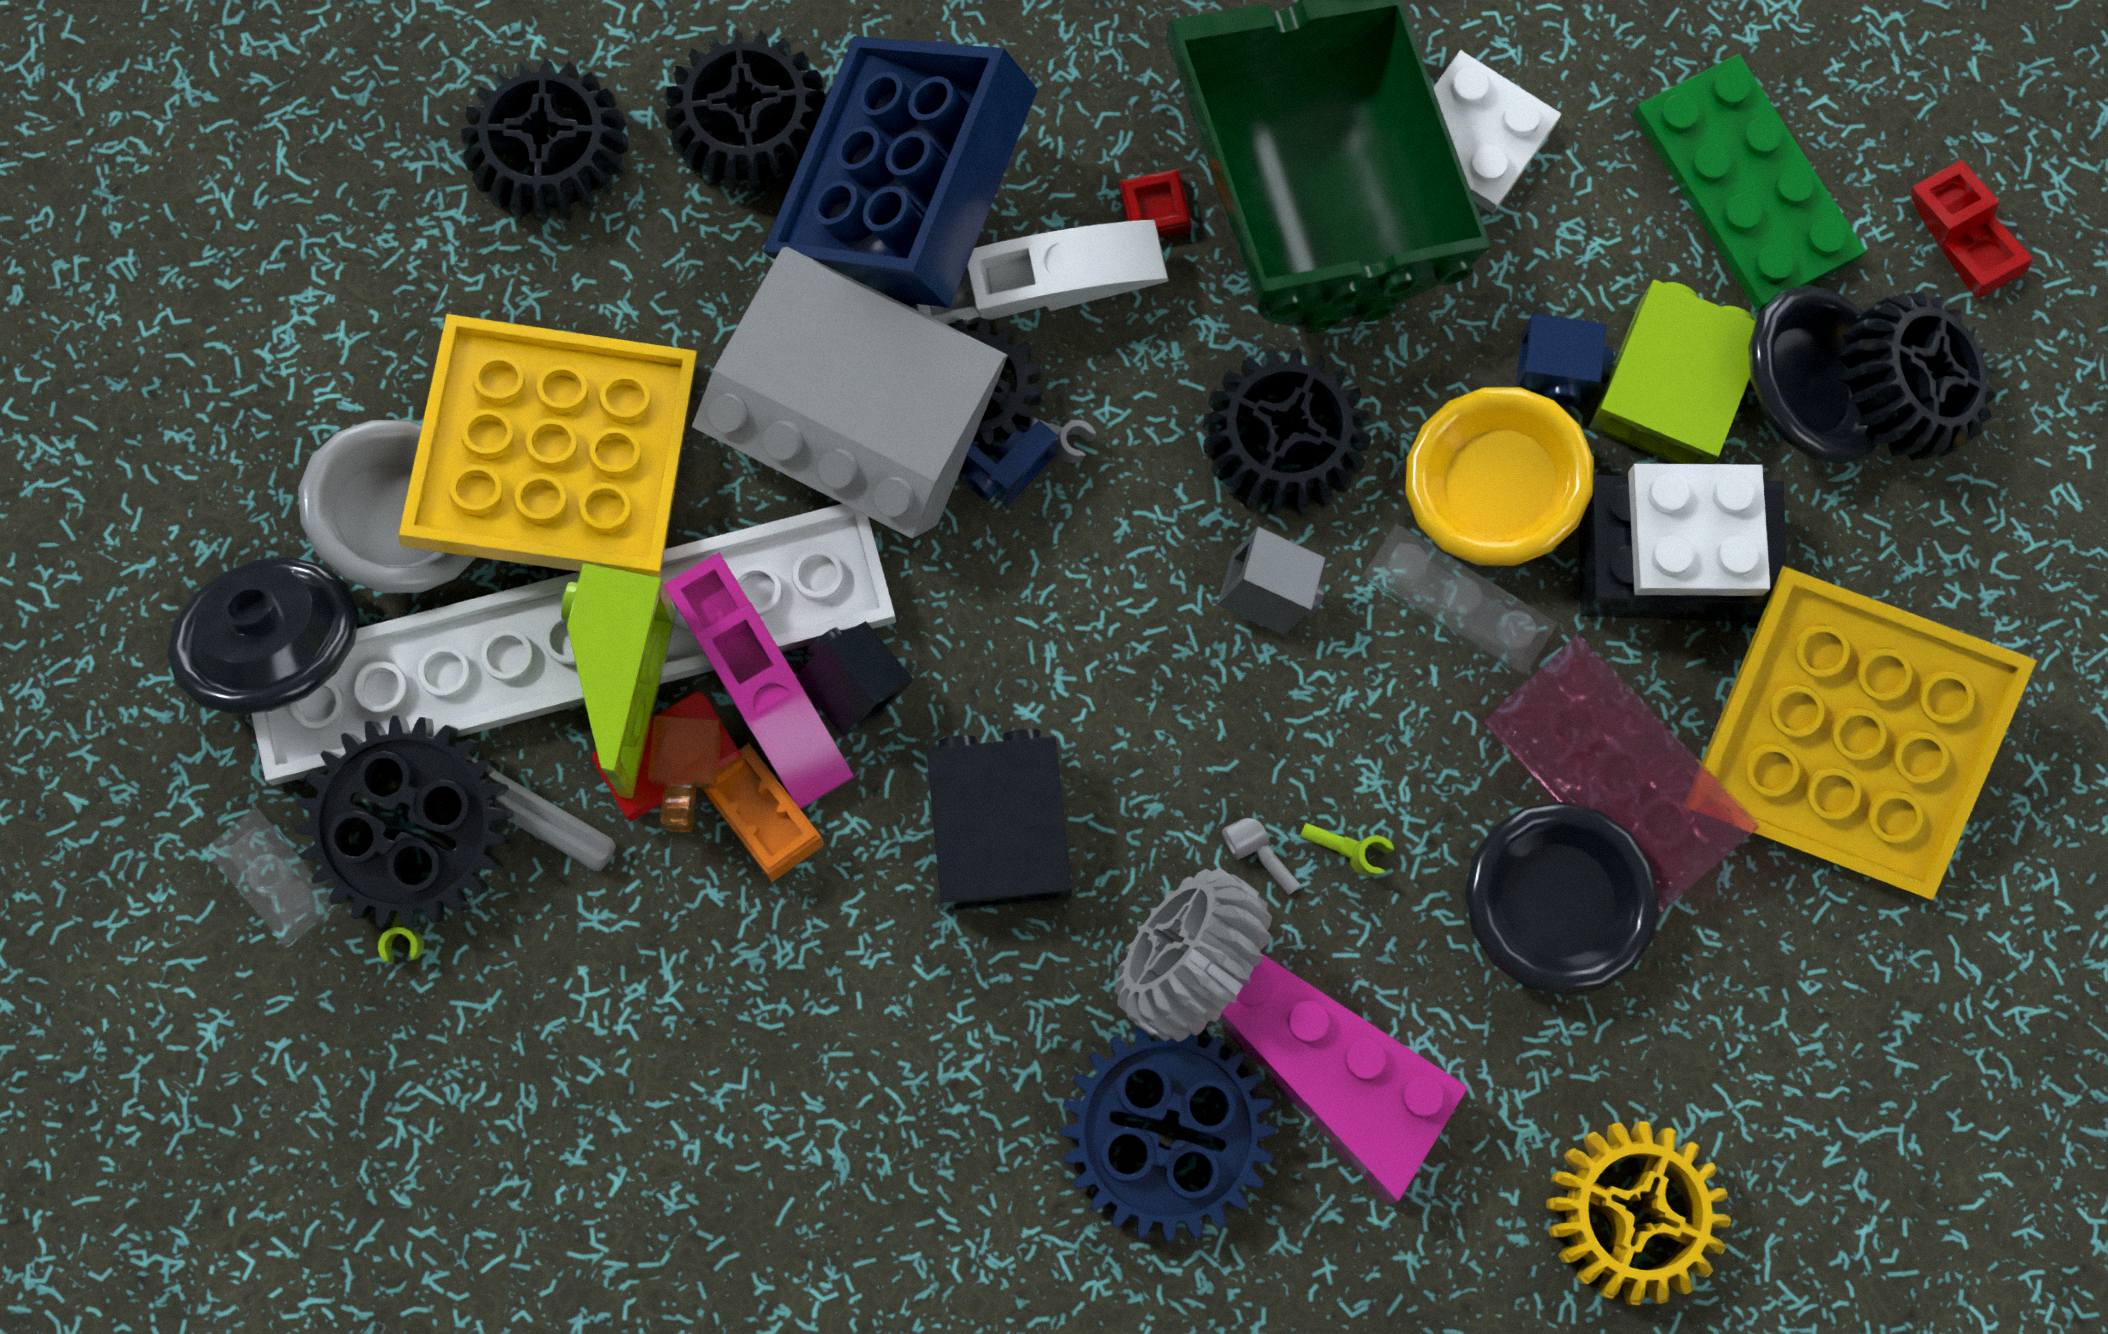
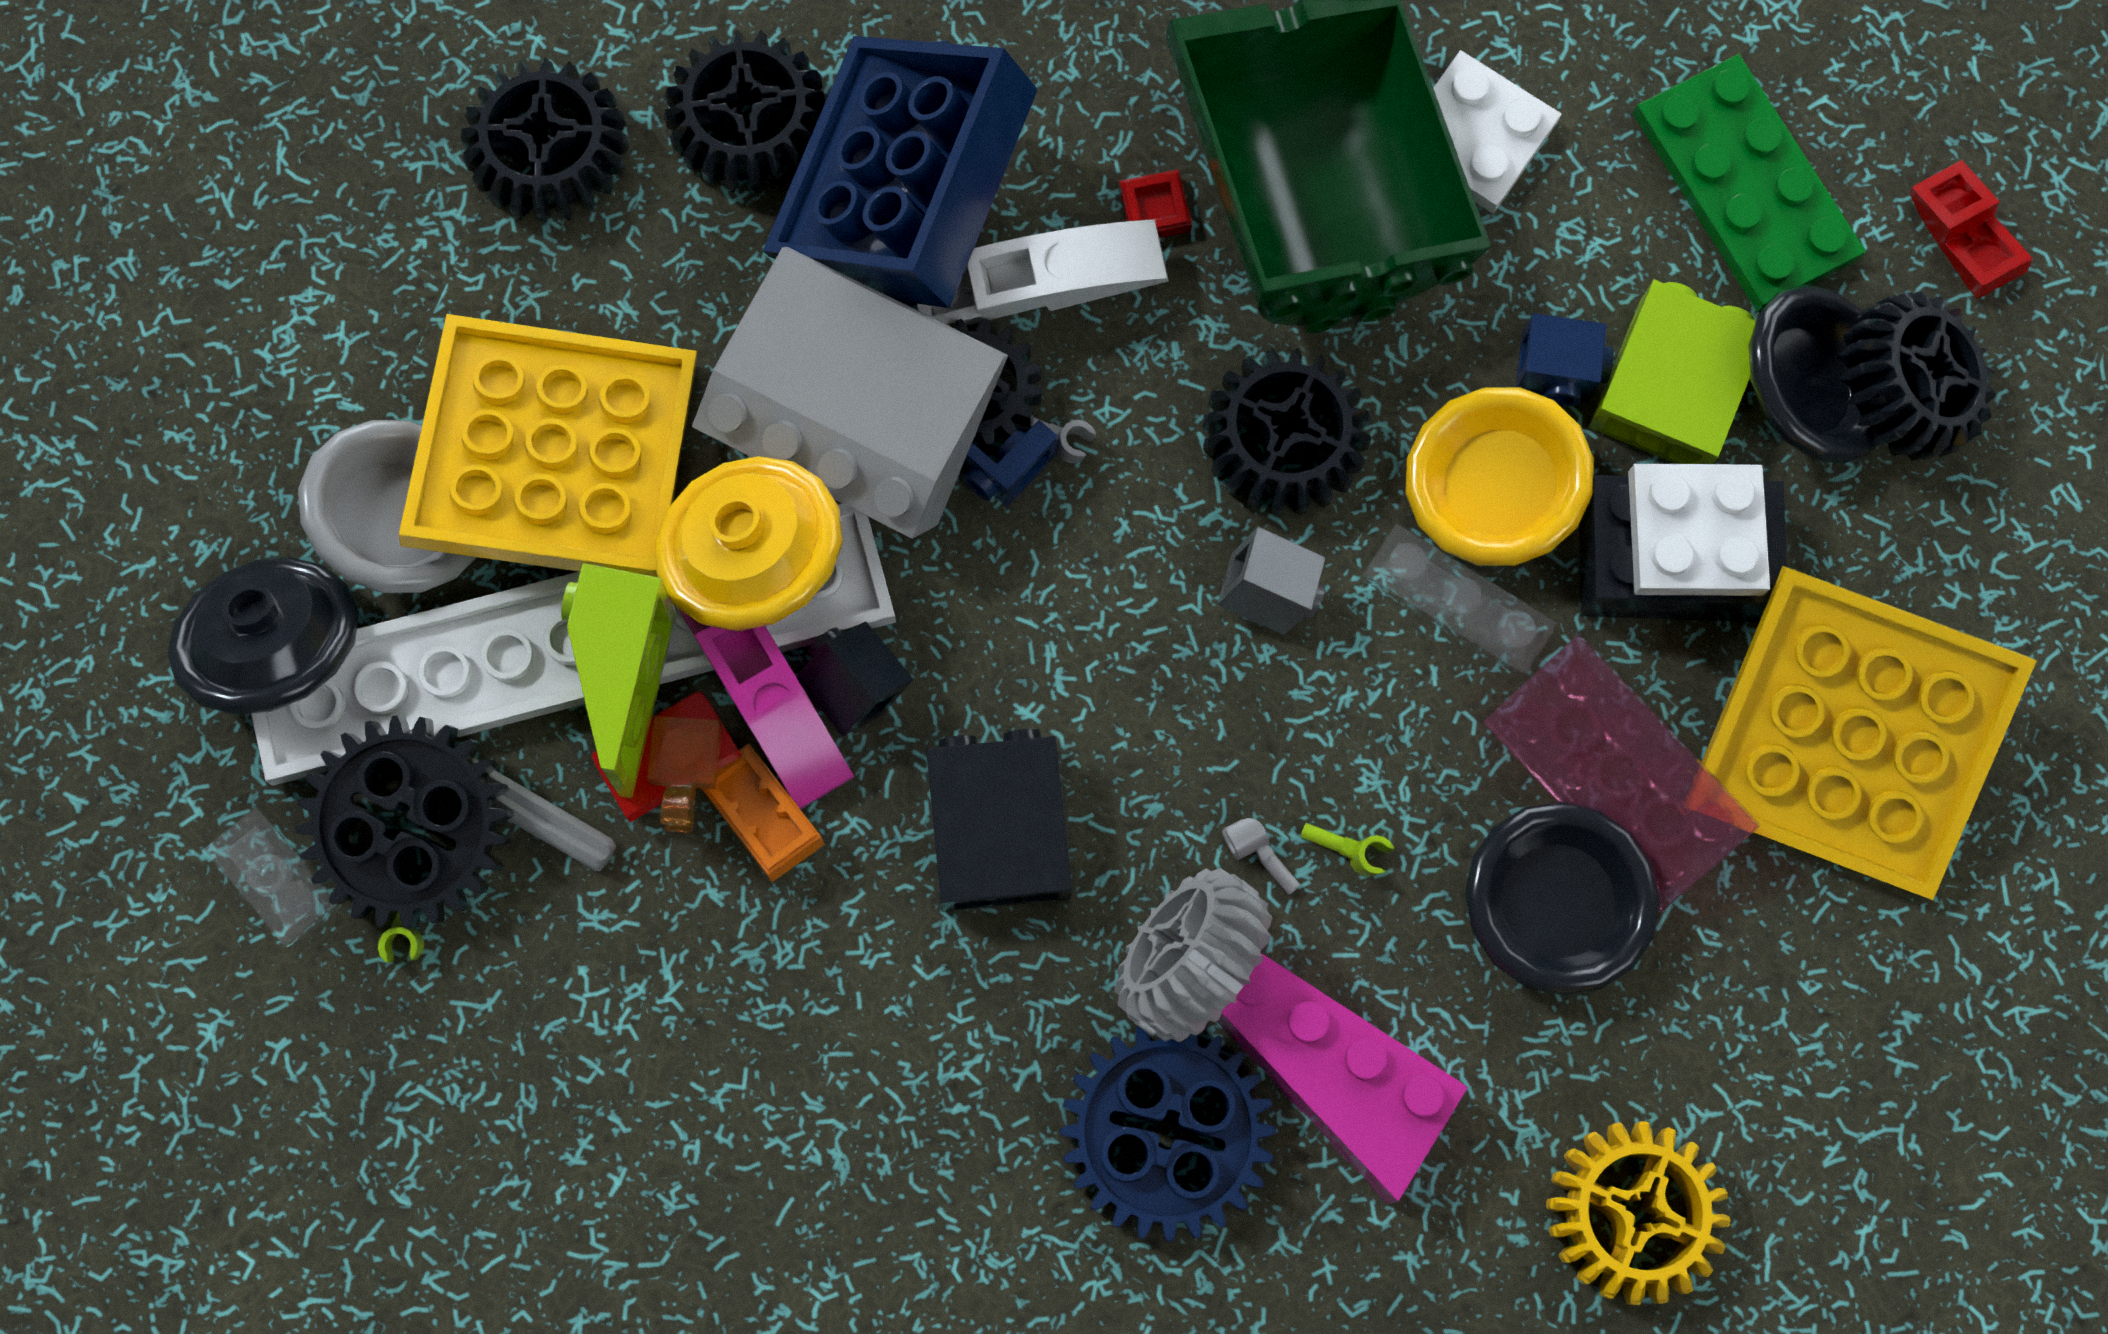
none -> yellow piece [655,456,843,631]

